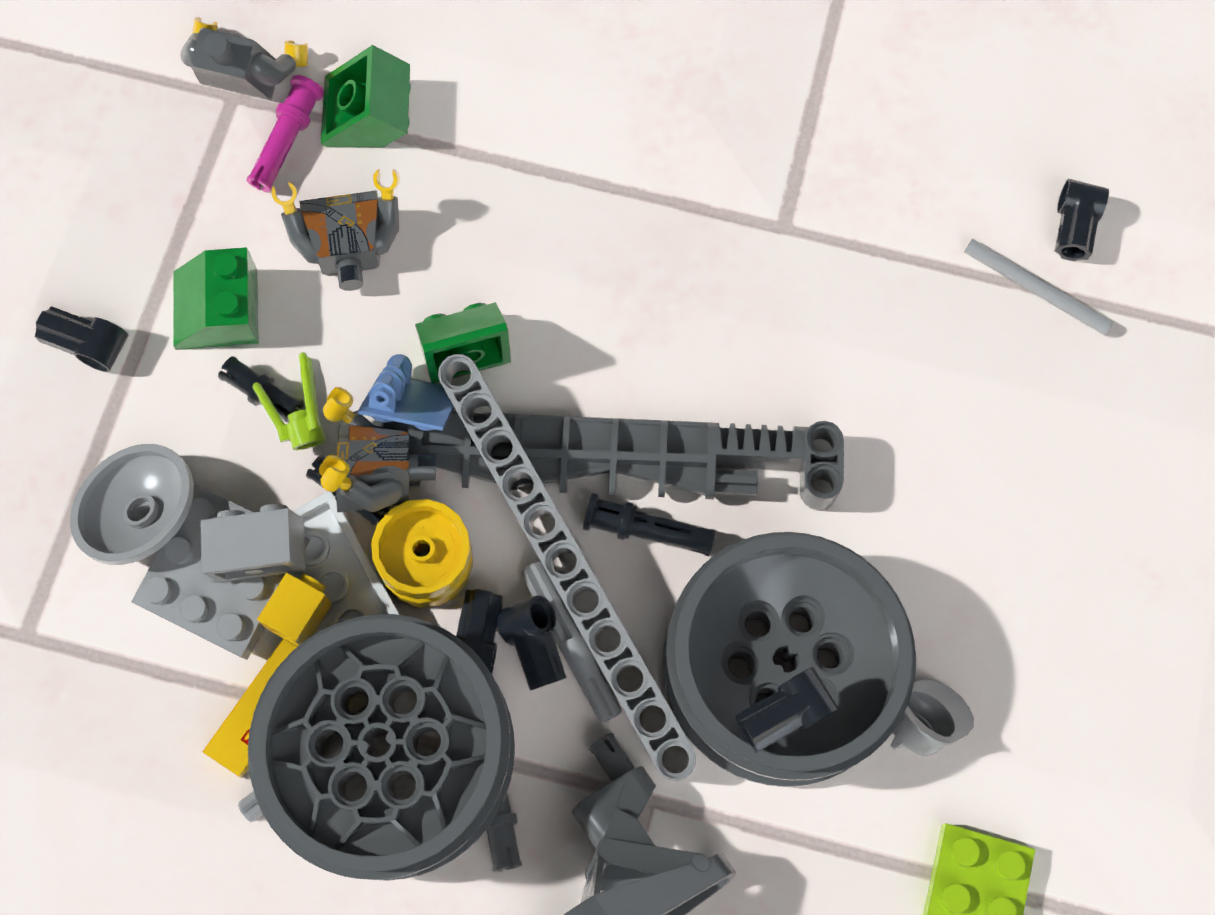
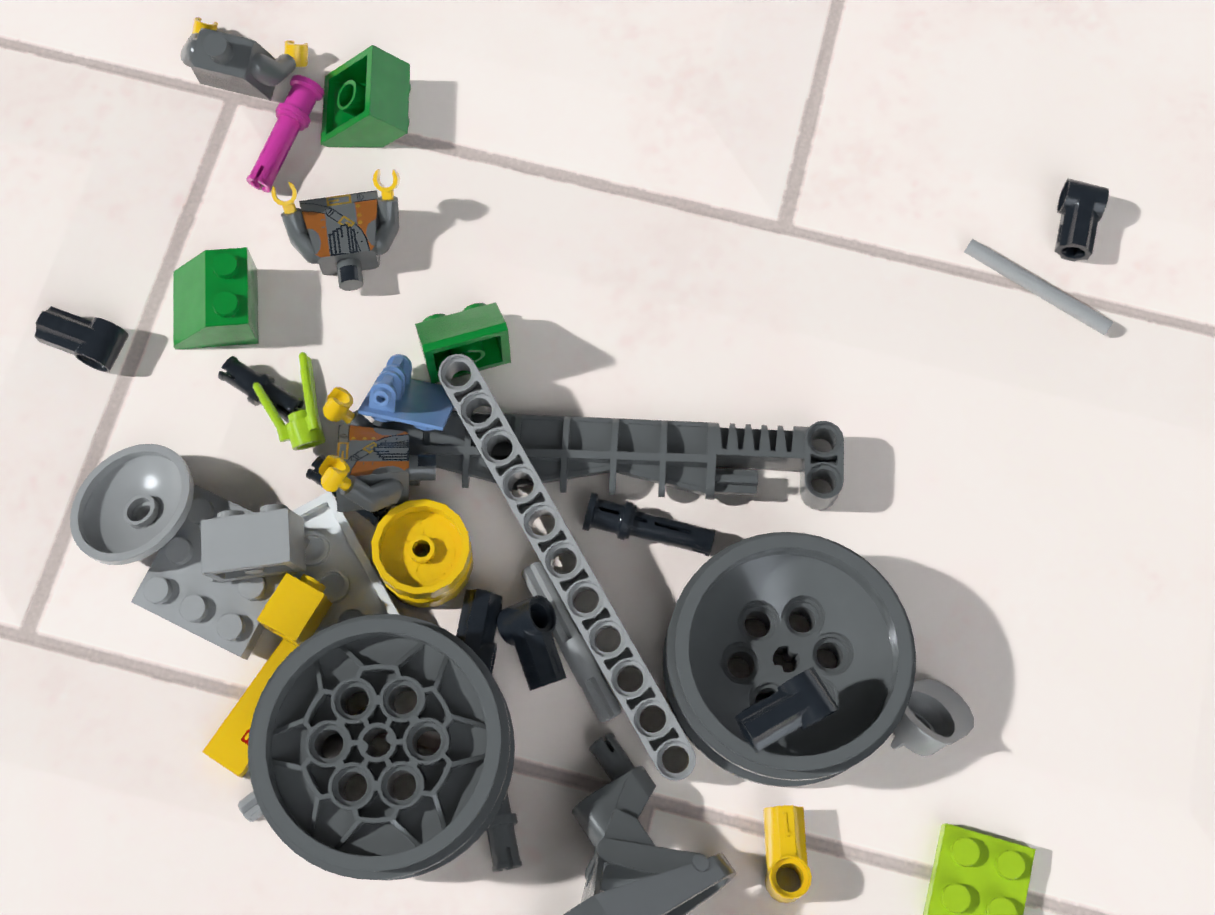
none -> yellow piece [763,805,812,903]

